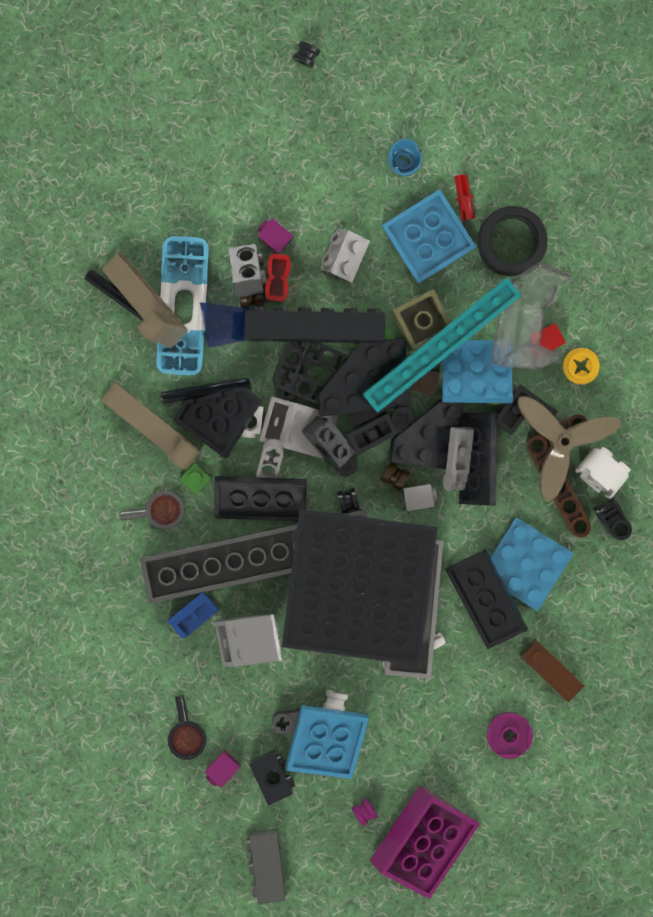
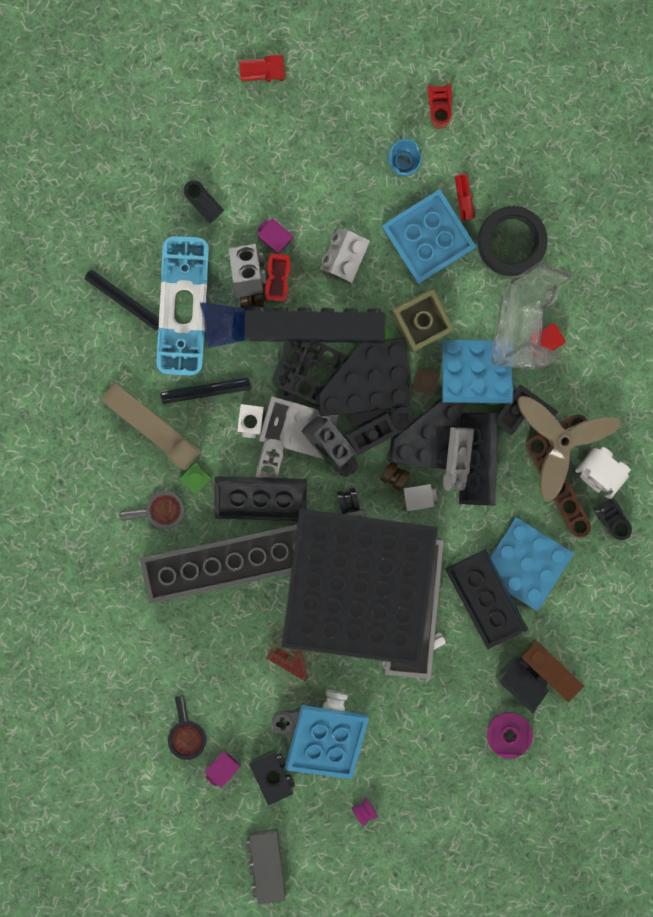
dark tan beam [102,252,188,347] -> none
blue hinge [167,592,220,639] -> none
black plate [173,387,263,458] -> none
light grey slope [215,614,282,667] -> none
black wheel [292,41,321,68] -> none
teal plate [362,278,522,413] -> none
magenta slope [370,785,480,899] -> none
yellow gear [563,348,600,384] -> none
none -> black piece [184,180,225,224]
none -> red piece [239,55,286,82]
none -> clear red slope [266,648,308,682]
none -> red piece [427,83,452,129]
none -> black slope [495,657,549,714]

